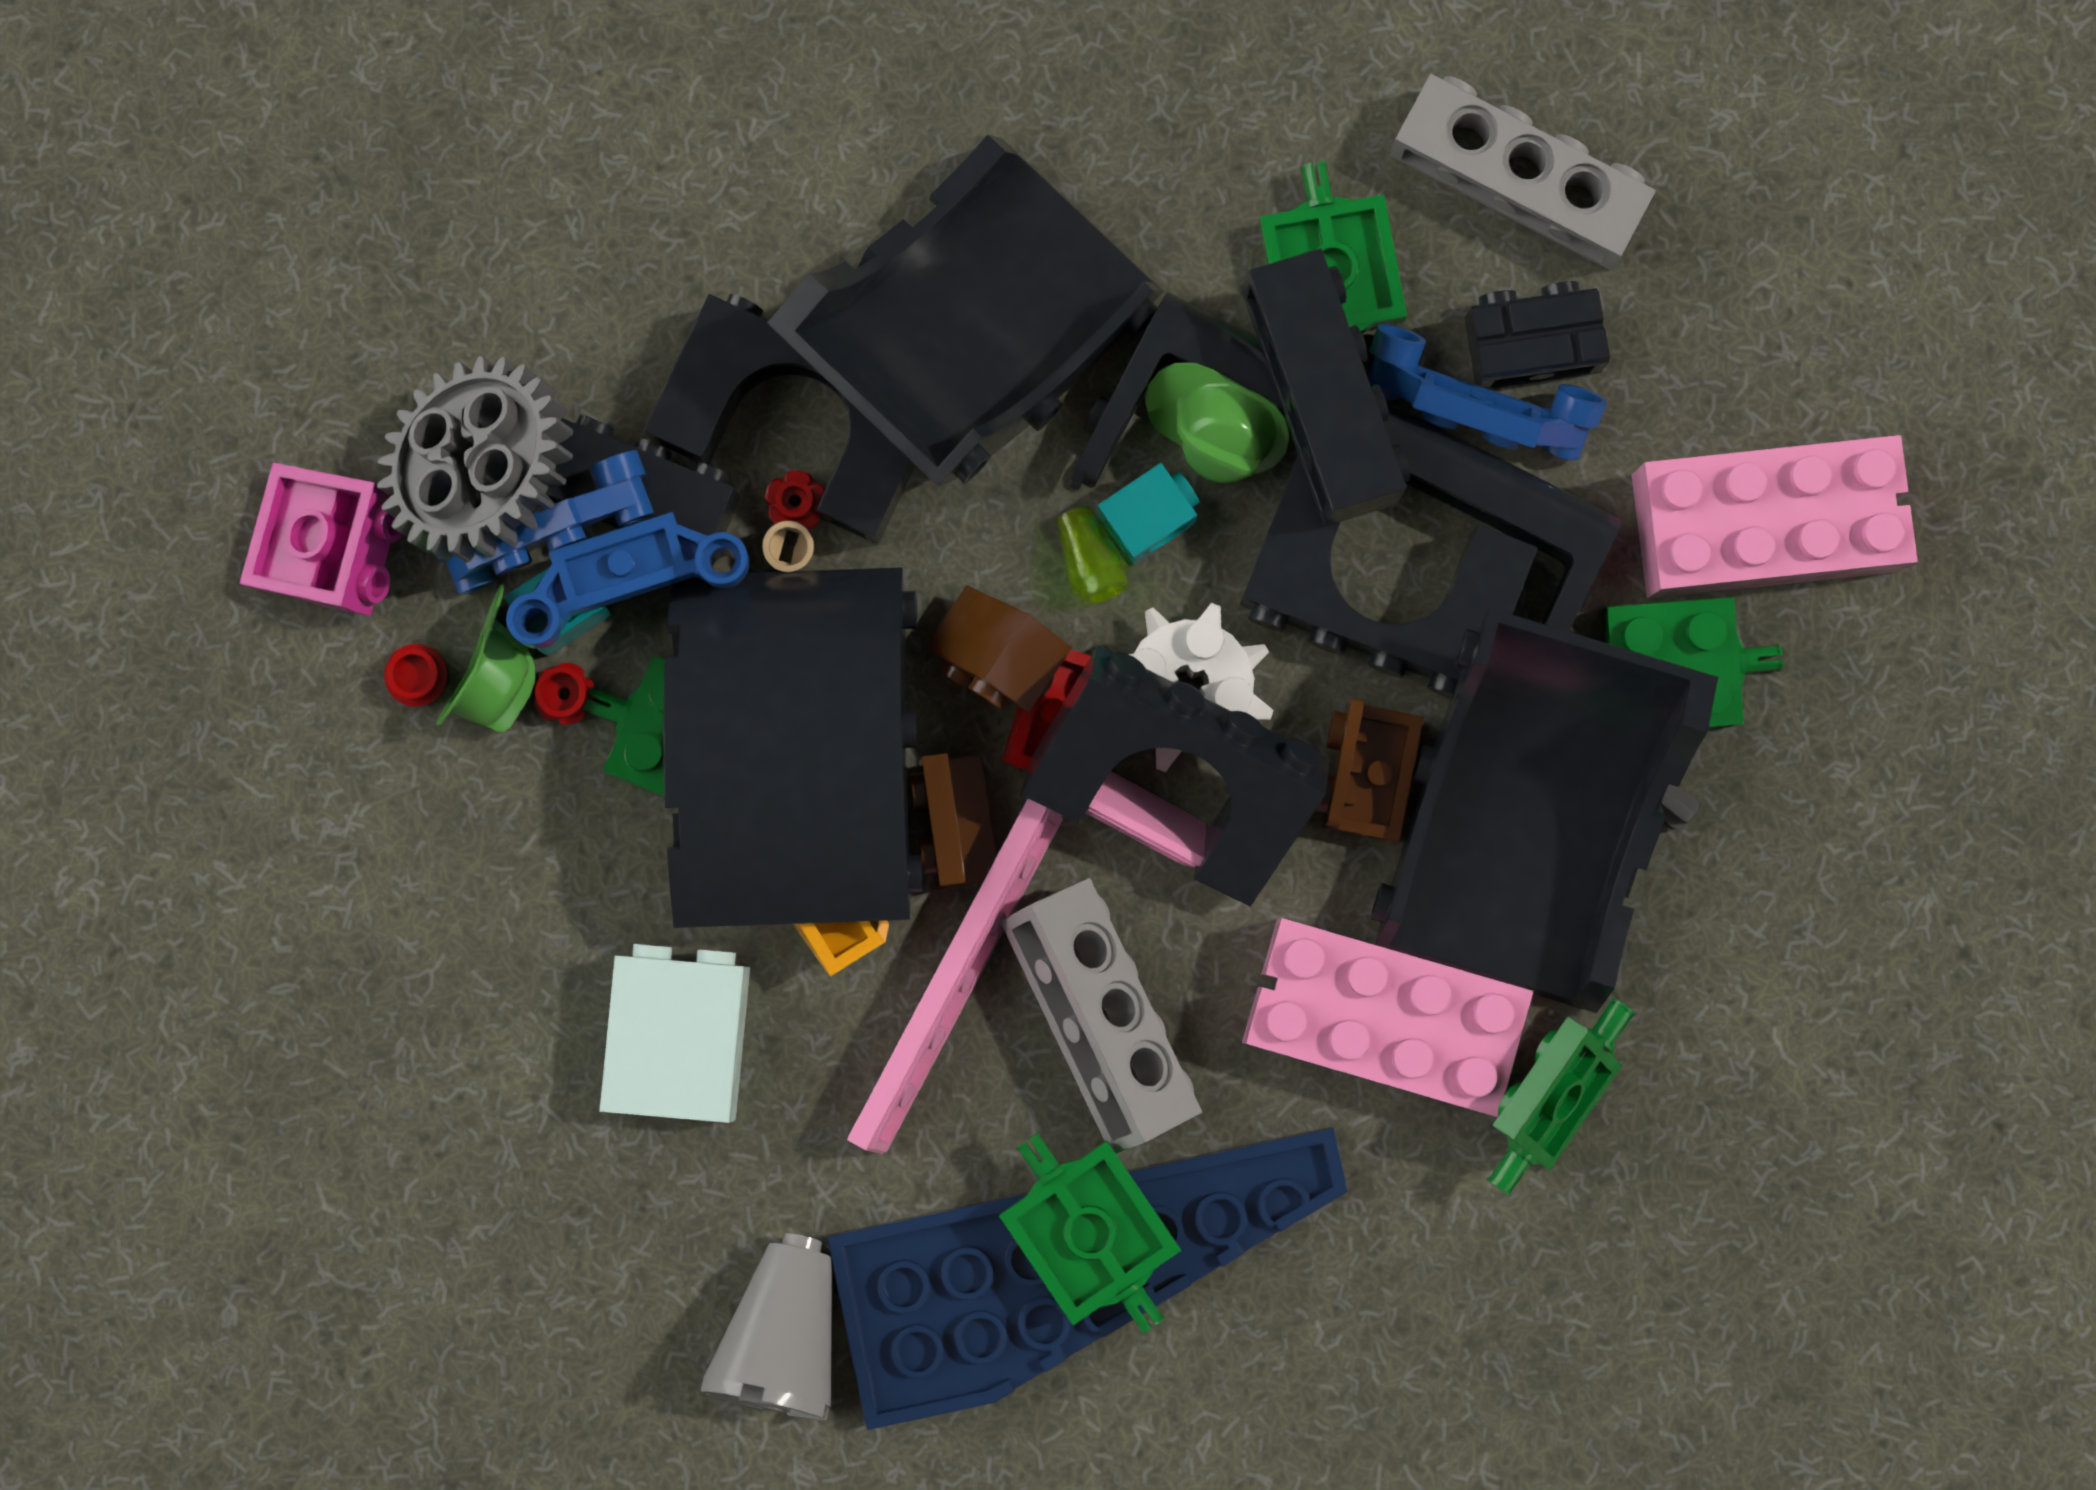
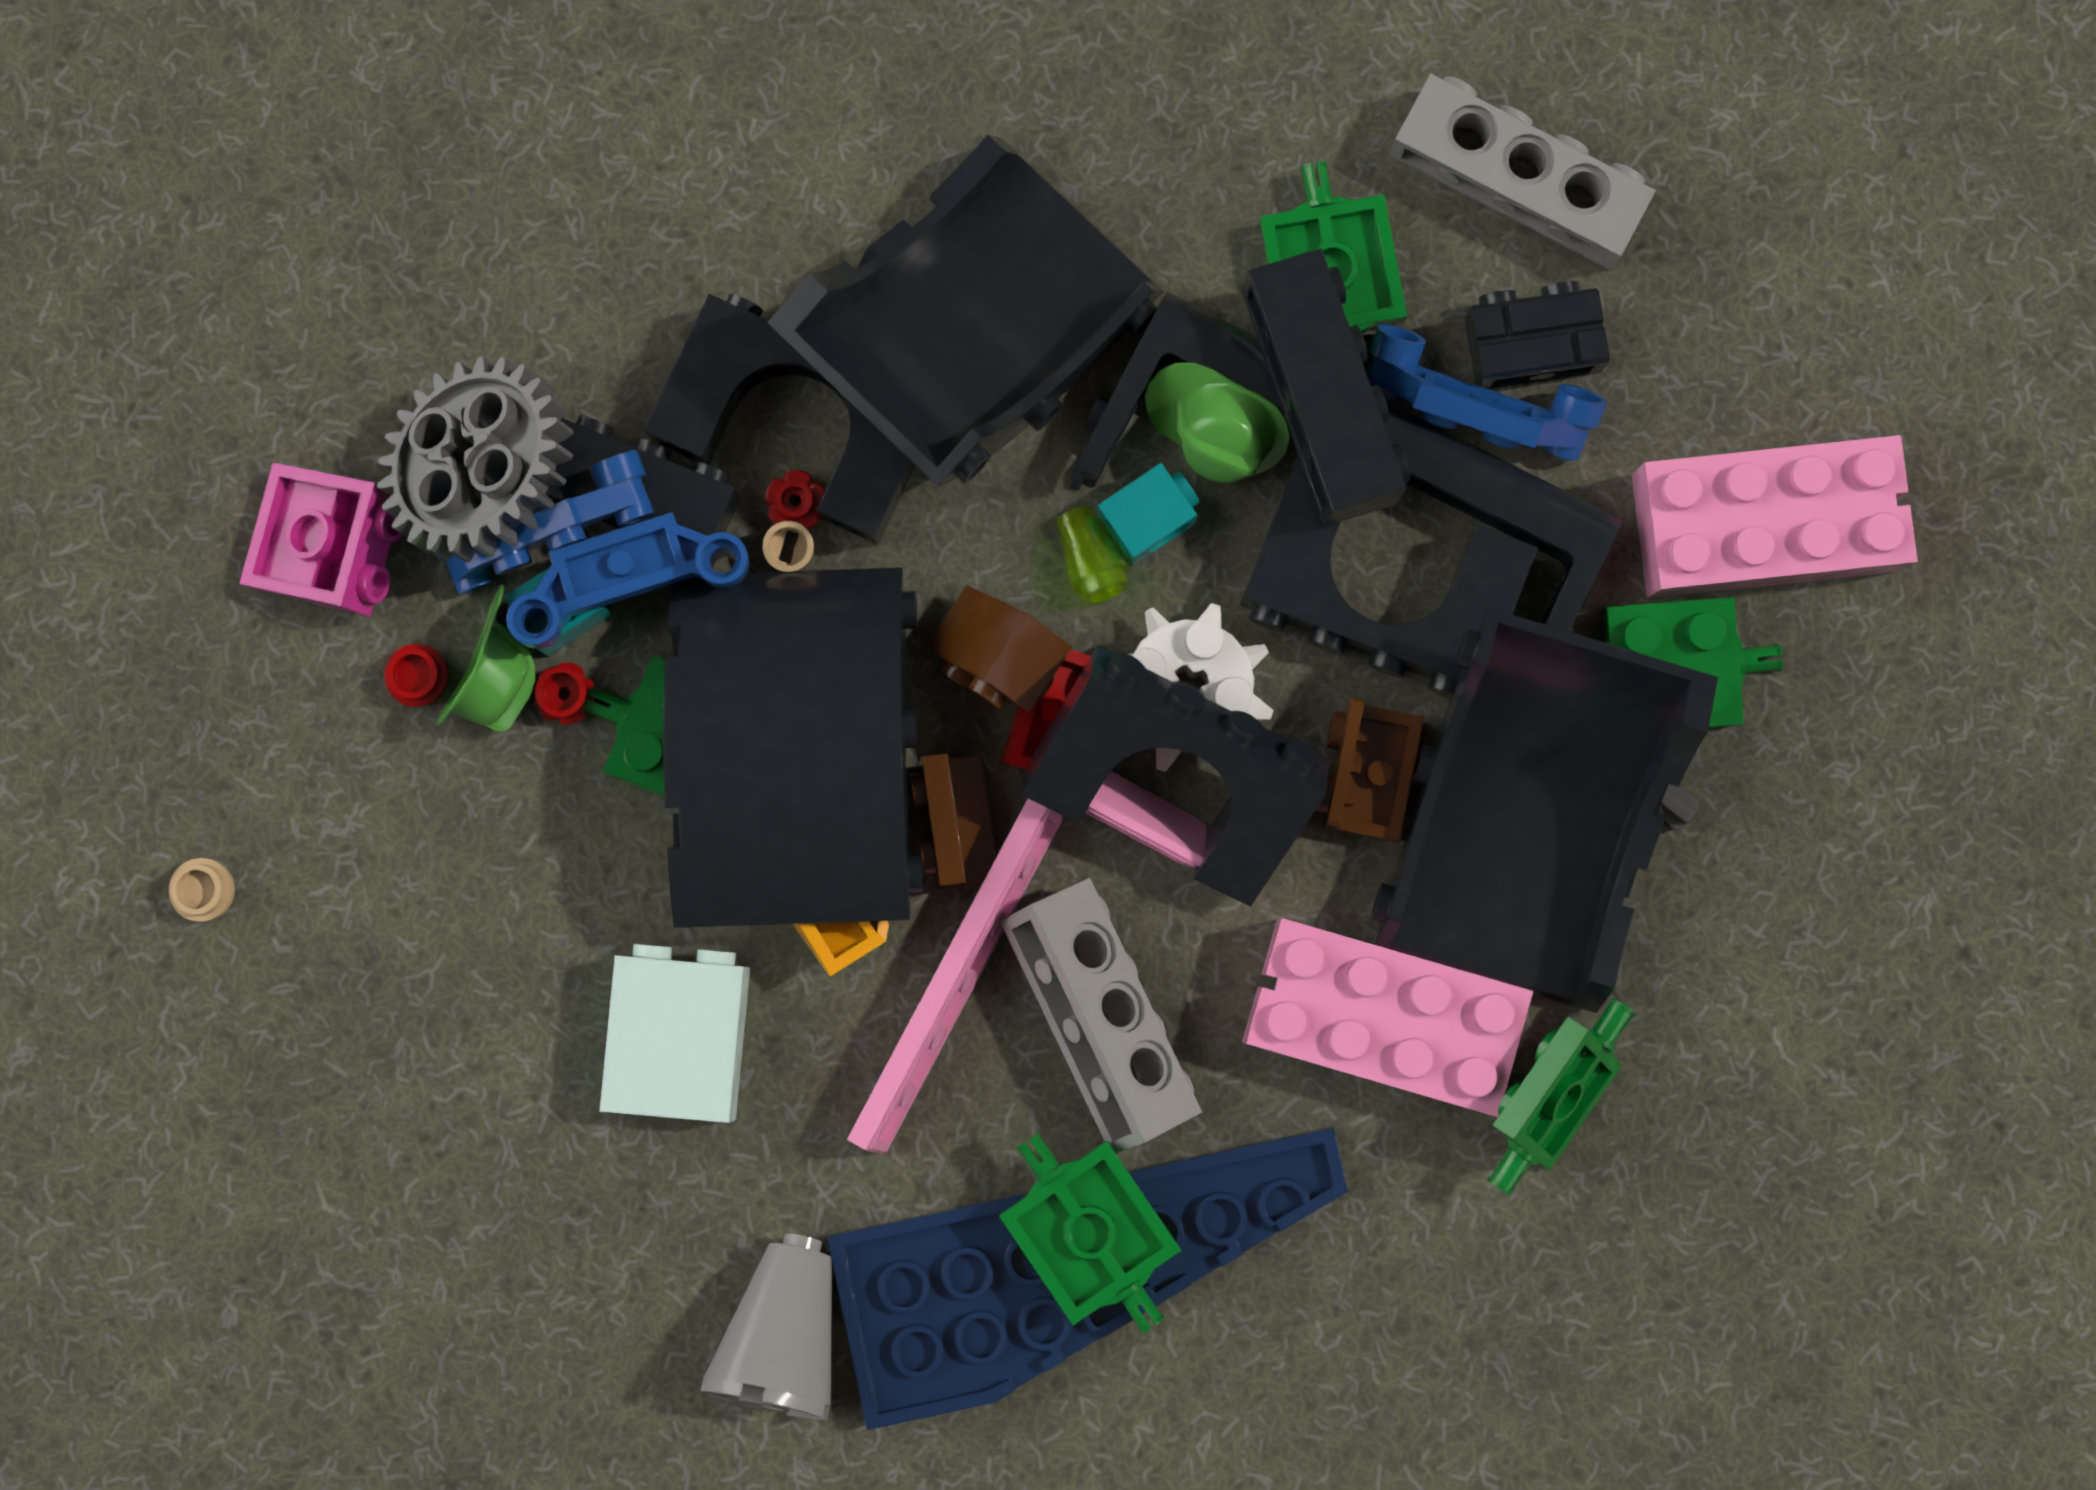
none -> tan plate [169,858,235,922]

